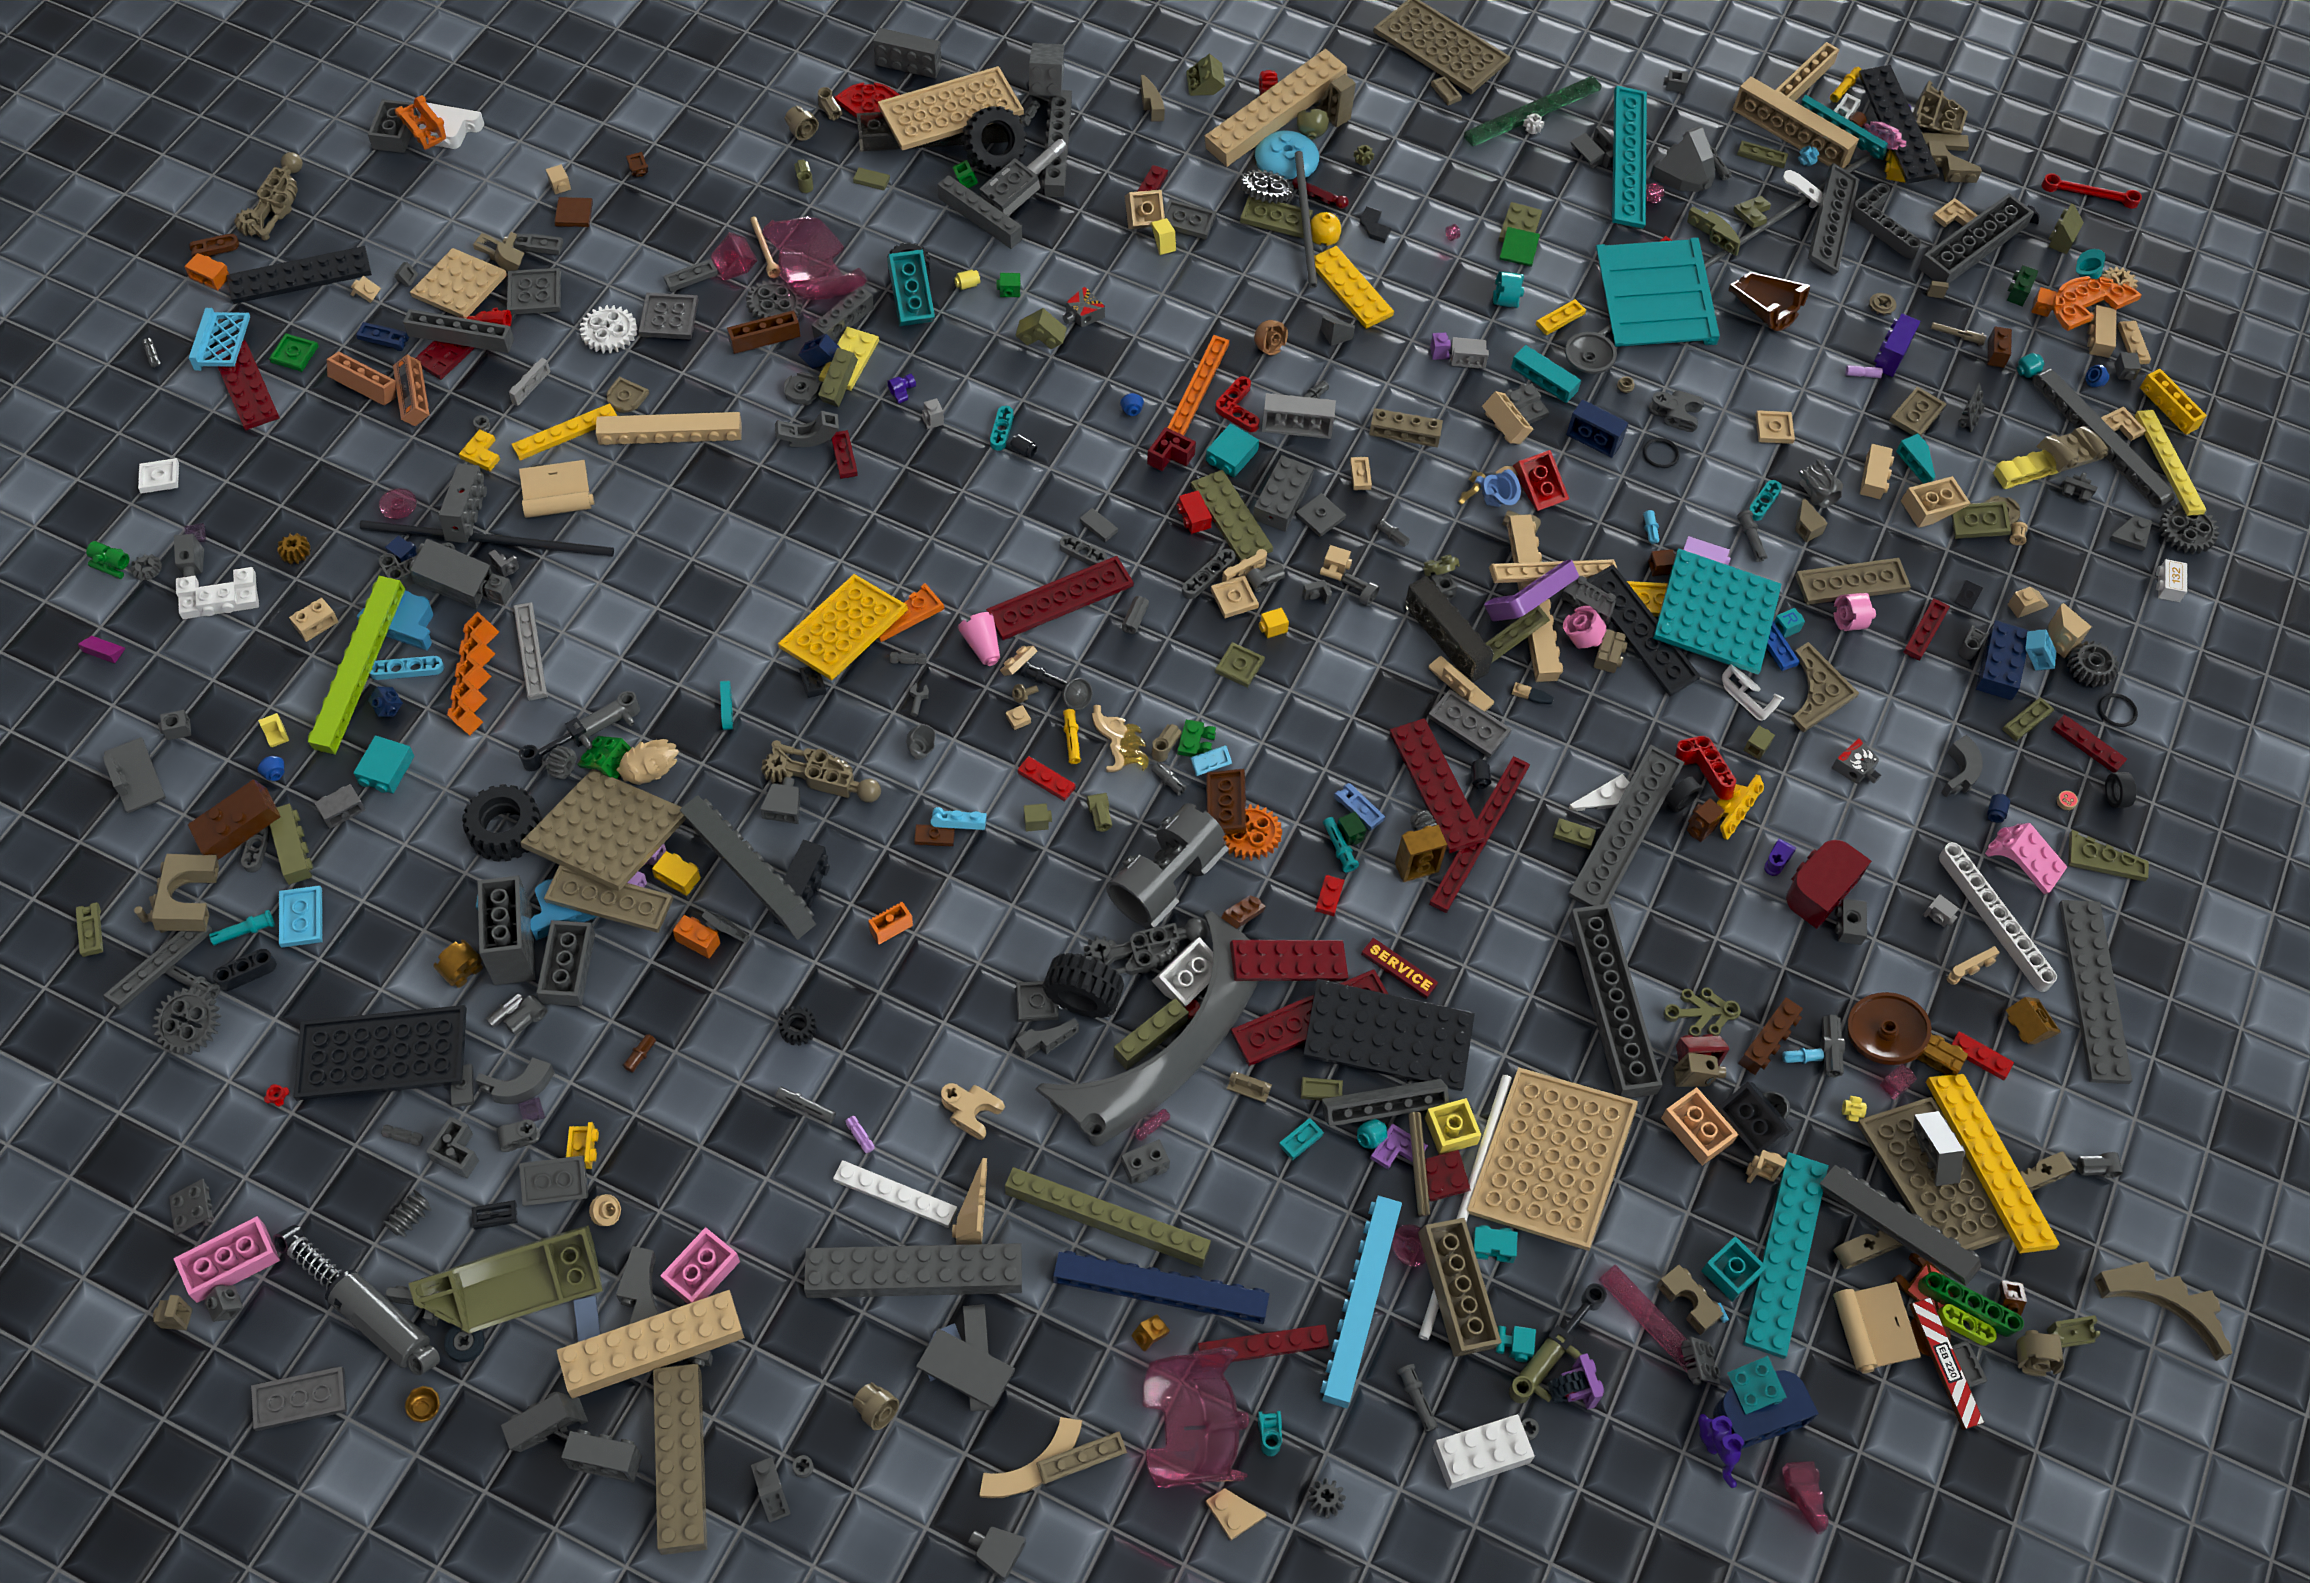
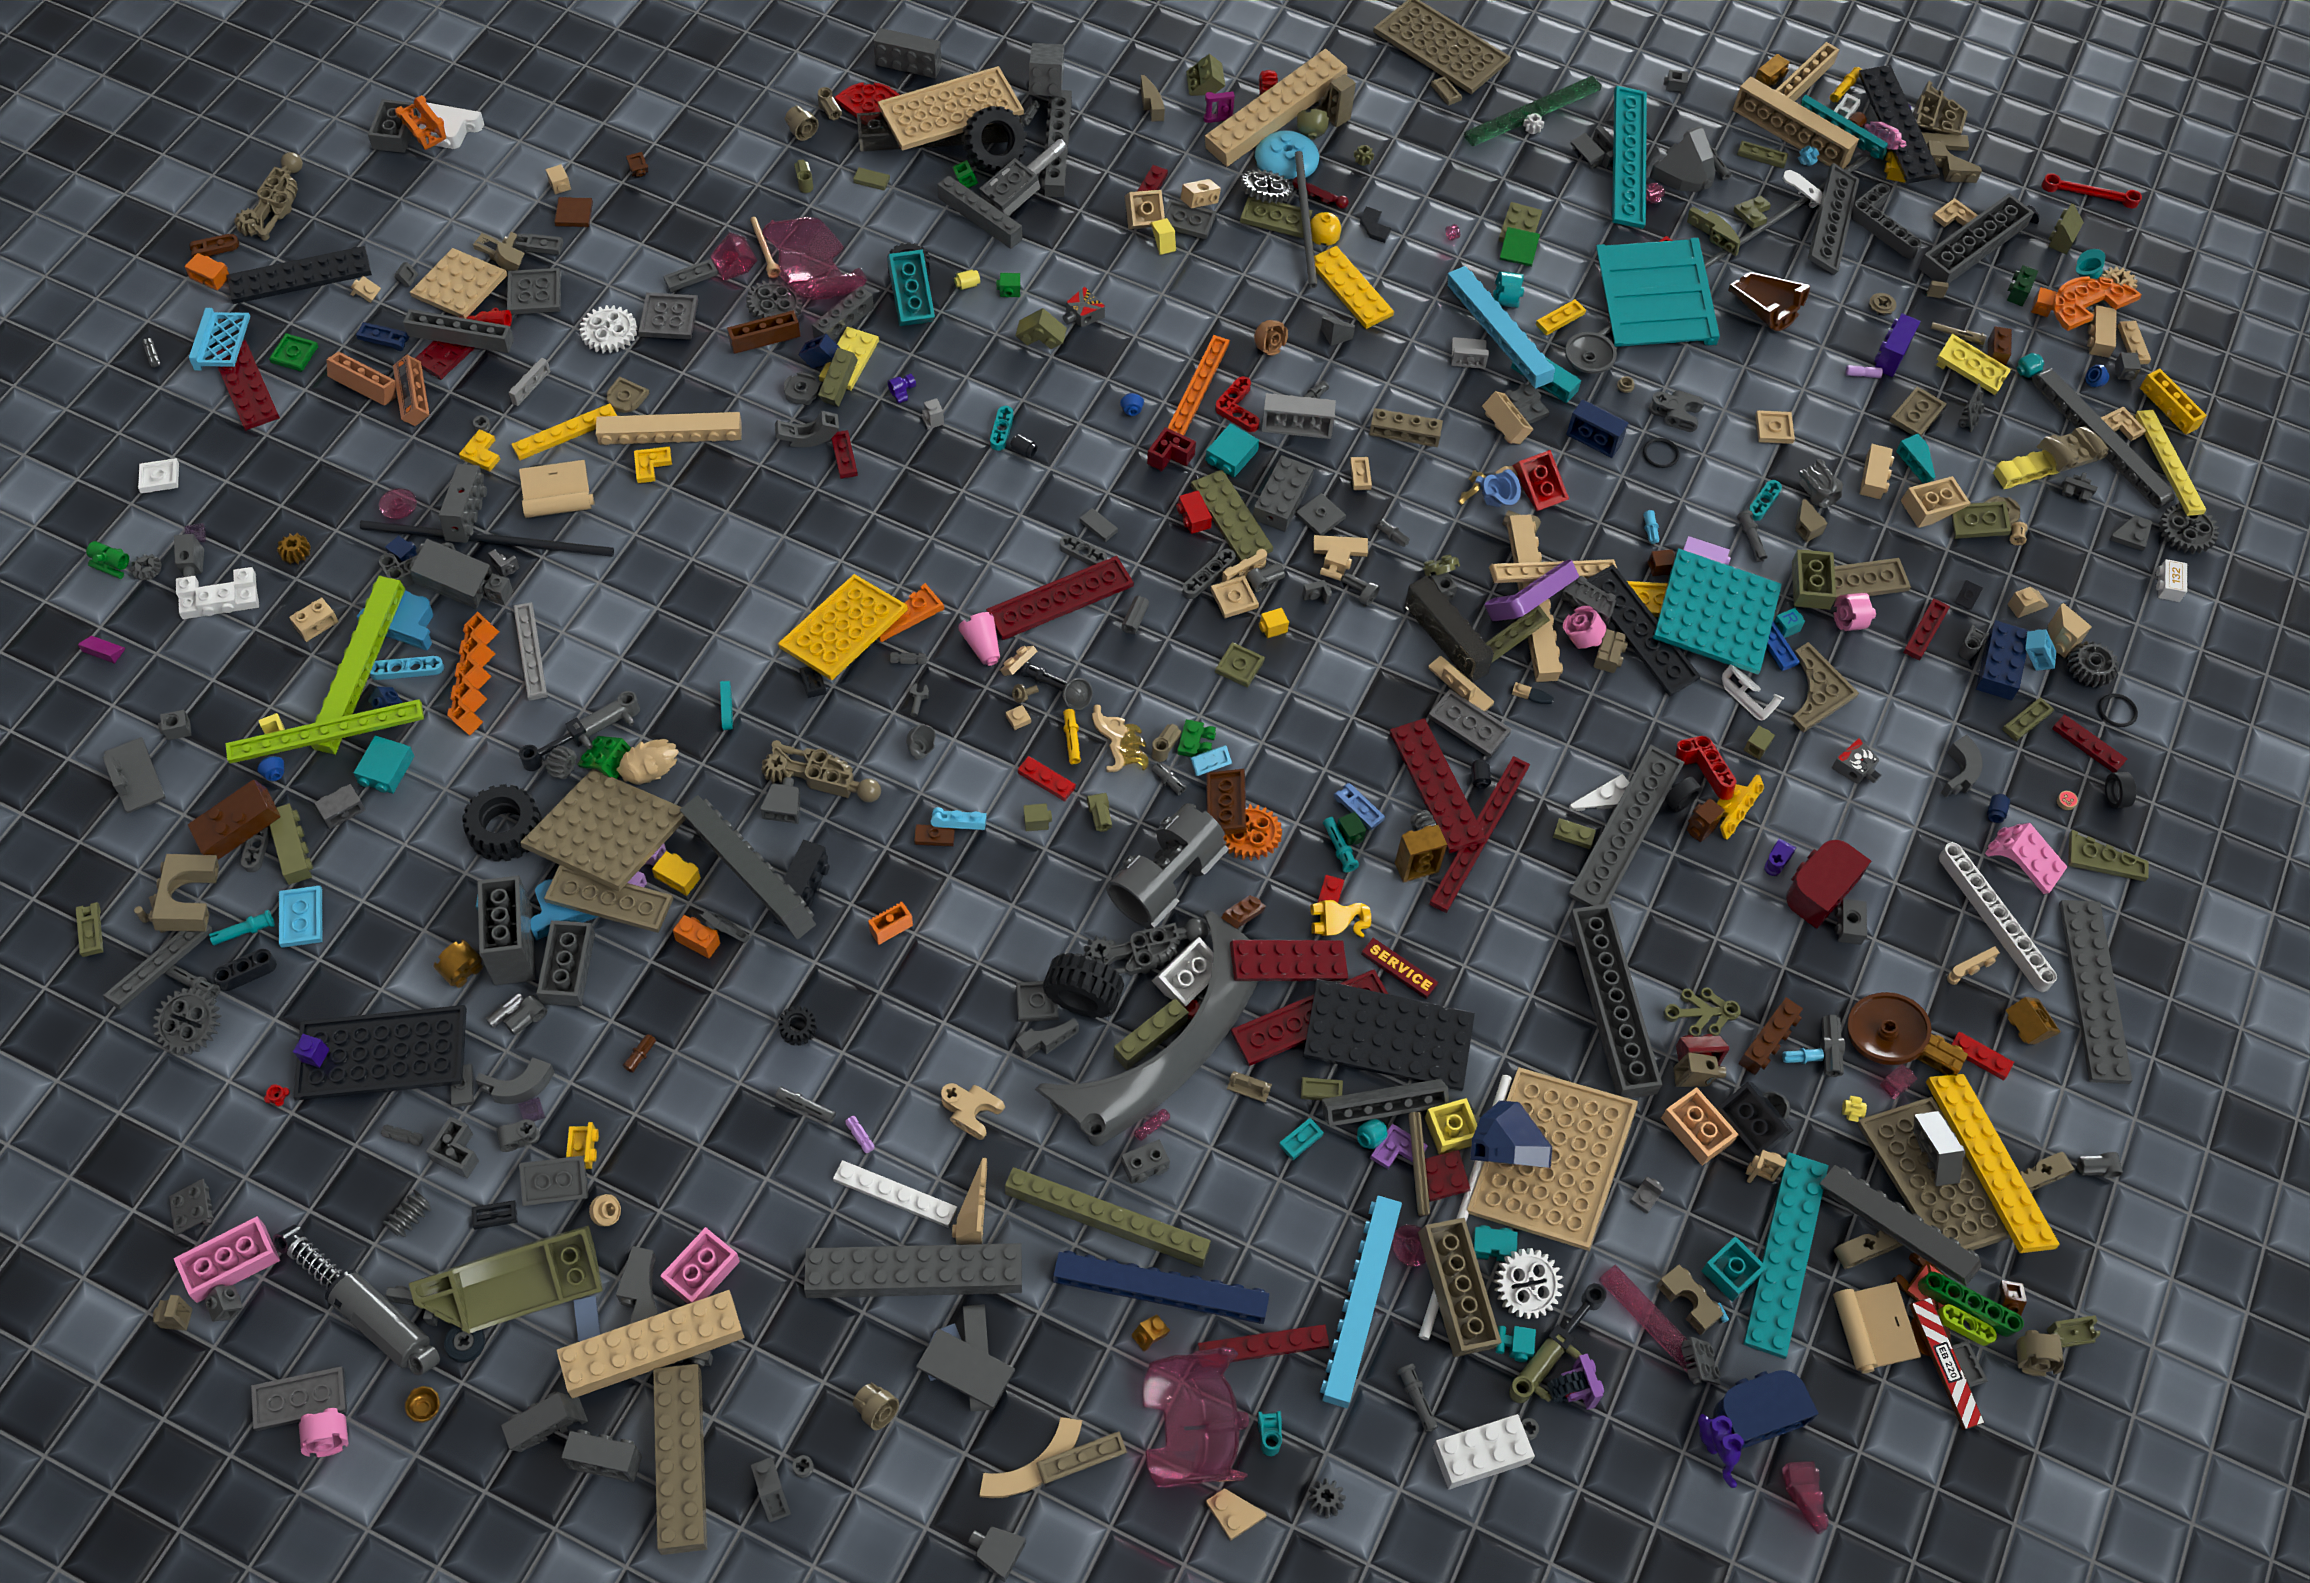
medium lavender brick [1430,332,1451,360] -> none
teal hinge [1727,1356,1787,1415] -> none
light grey brick [1923,894,1959,927] -> none
dark tan arch [2093,1261,2233,1361] -> none
none -> lime plate [225,699,424,764]
none -> dark purple brick [293,1034,330,1068]
none -> bright pink brick [299,1408,349,1457]
none -> yellow plate [634,447,672,483]
none -> tan brick [1180,179,1221,208]
none -> magenta plate [1203,92,1235,123]
none -> yellow hips [1310,900,1371,938]
none -> tan tile [1313,535,1368,557]
none -> medium azure brick [1448,266,1555,389]
none -> dark blue brick [1470,1100,1552,1168]
none -> white gear [1494,1248,1563,1319]
none -> flat silver bracket [1630,1177,1664,1214]
none -> pearl gold brick [1755,54,1790,87]
none -> olive brick [1792,549,1836,610]
none -> light yellow piece [1936,334,2011,395]

